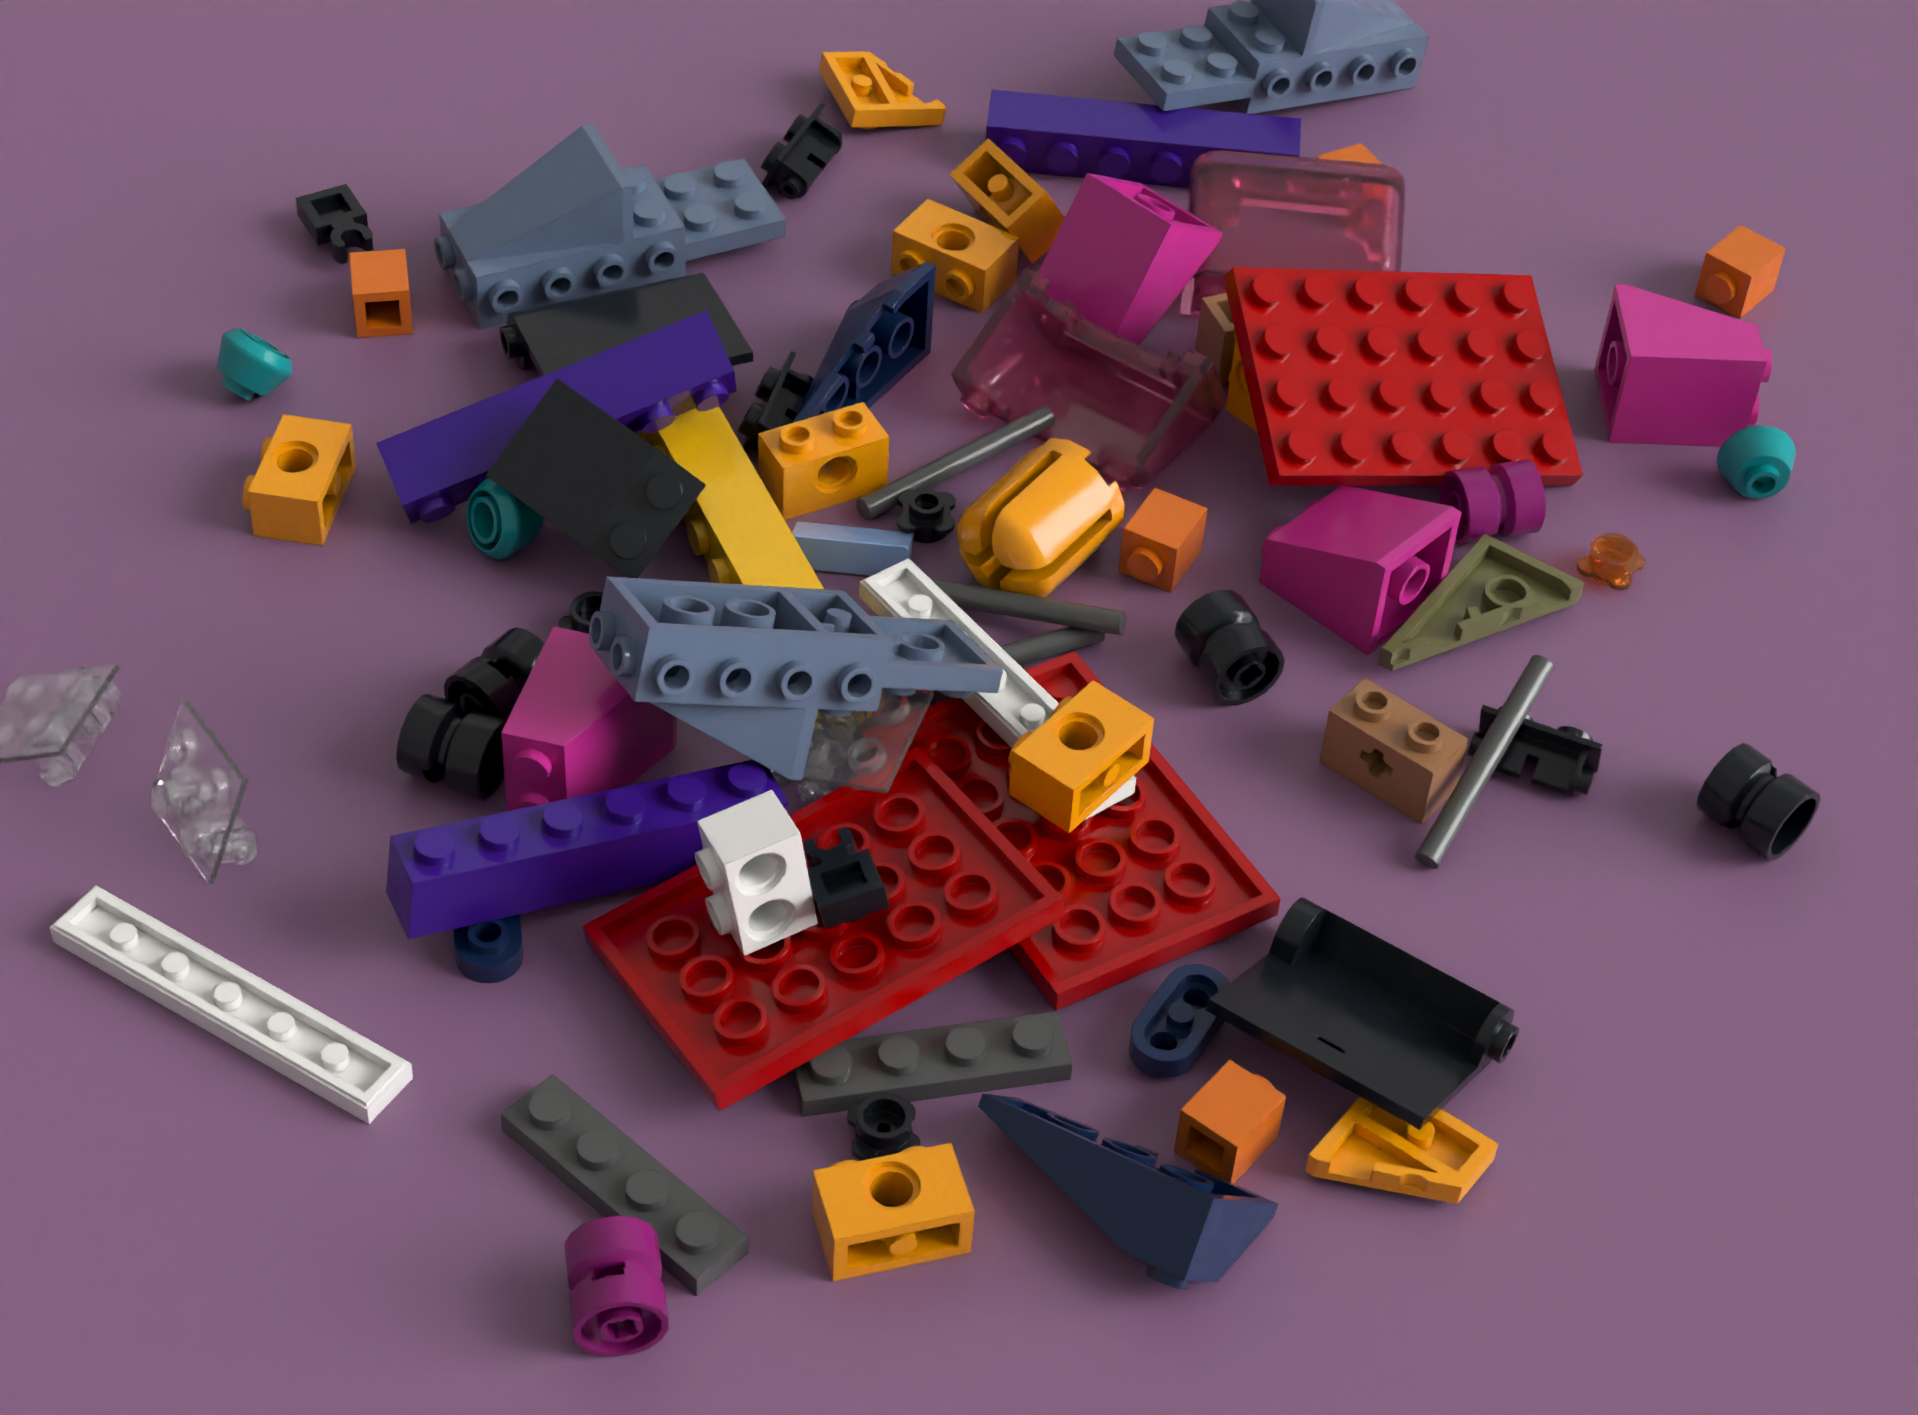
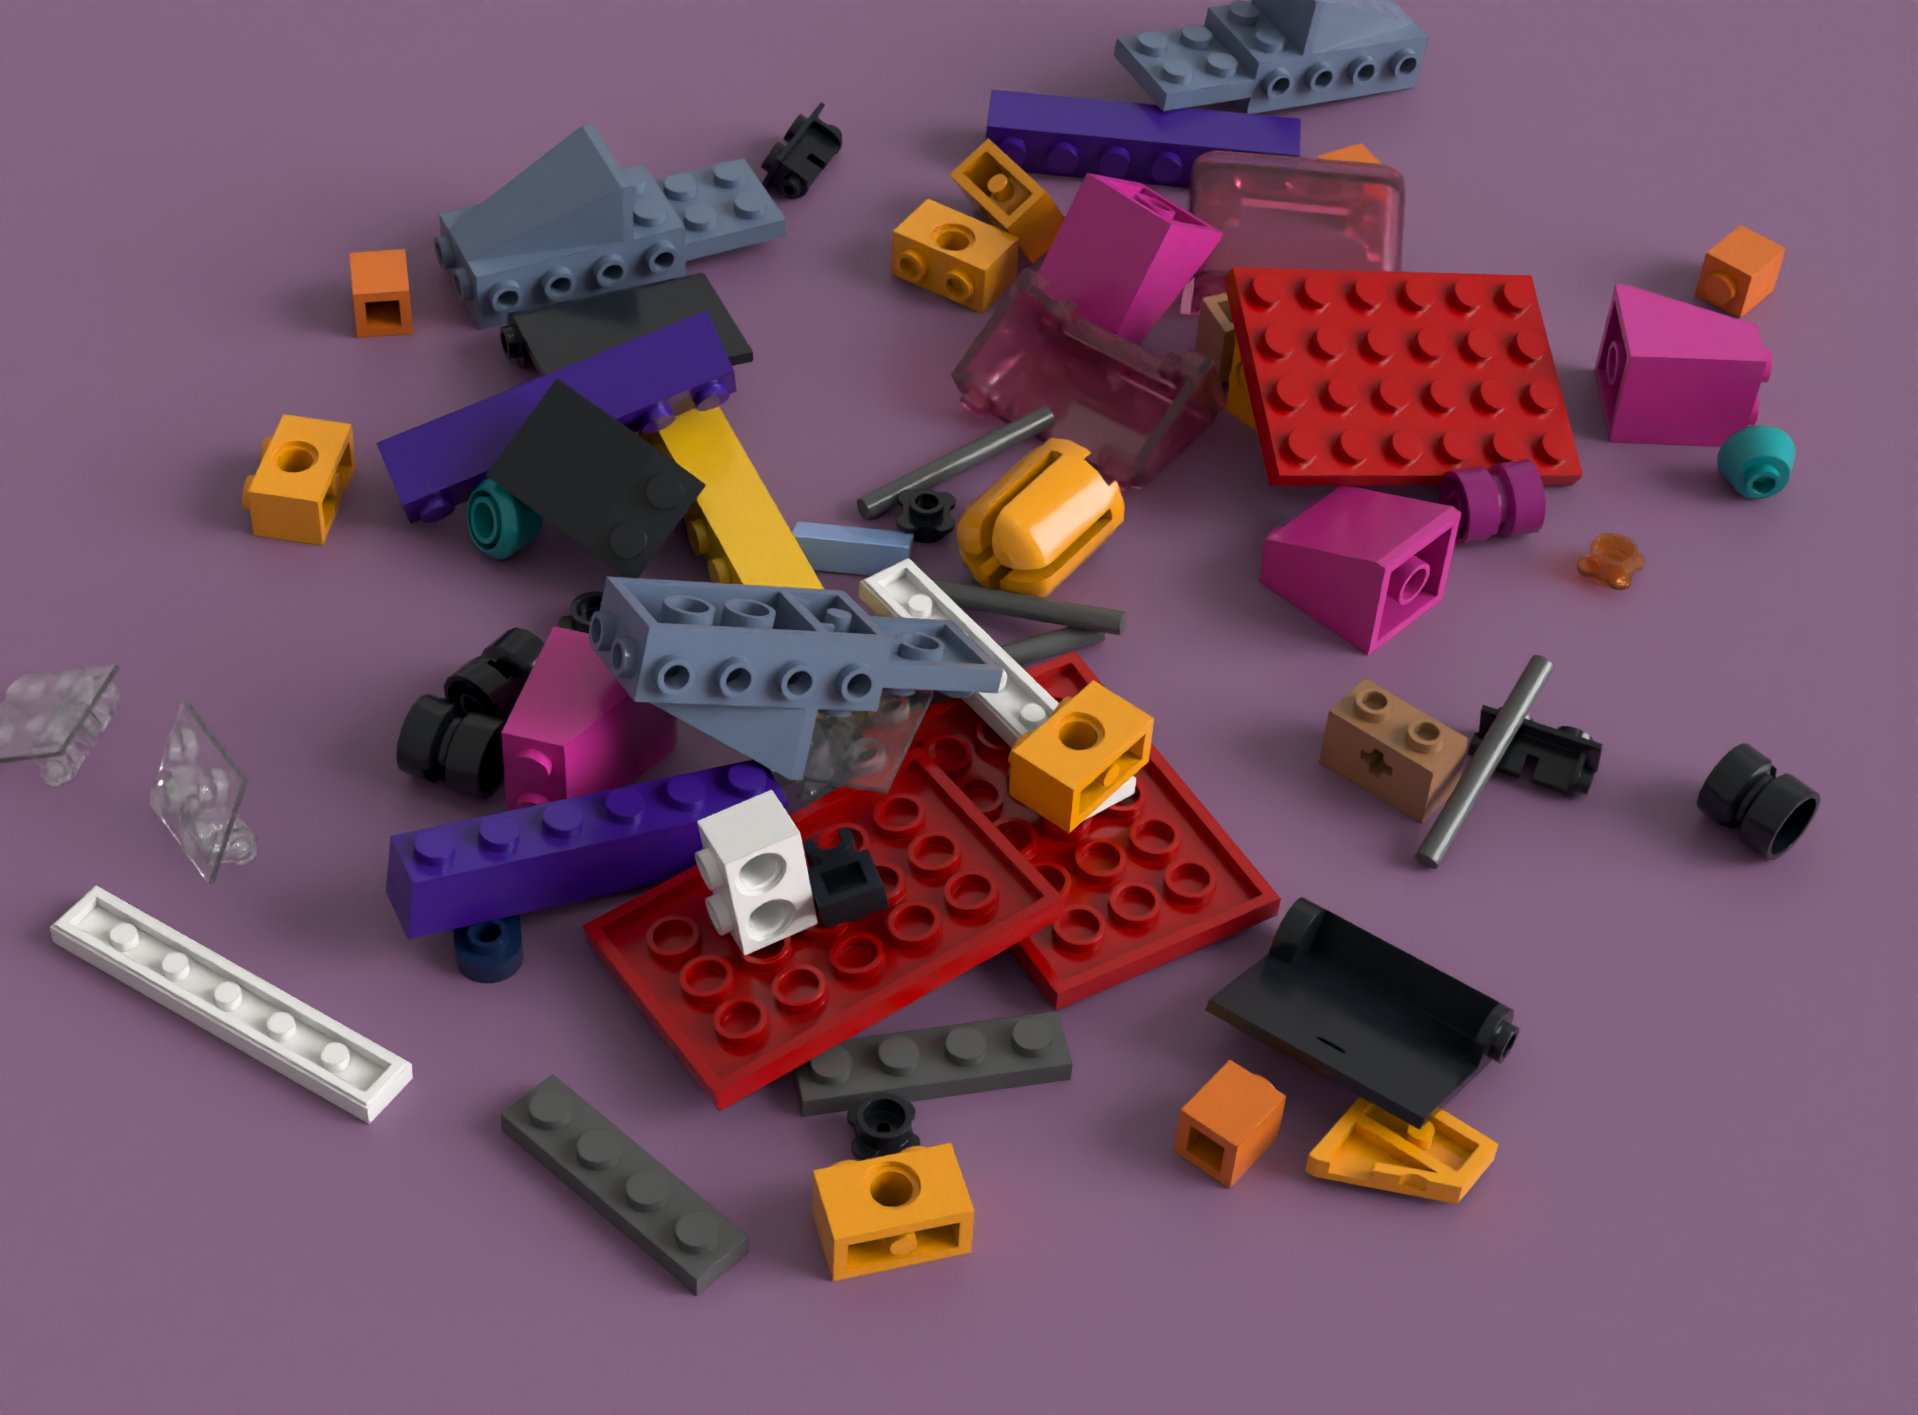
teal cone [216,327,293,401] -> none
black plate [296,184,374,264] -> none
magenta wheel [564,1215,669,1357] -> none
black hinge [737,351,813,452] -> none
light orange brick [758,402,889,520] -> none
dark blue wedge [793,261,936,423] -> none
light orange wing [819,51,947,130] -> none
dark blue wedge [978,1093,1278,1290] -> none
orange brick [1118,488,1208,593] -> none
dark blue plate [1129,964,1229,1078] -> none
black wheel [1175,590,1285,705] -> none
olive wing [1379,534,1585,671] -> none

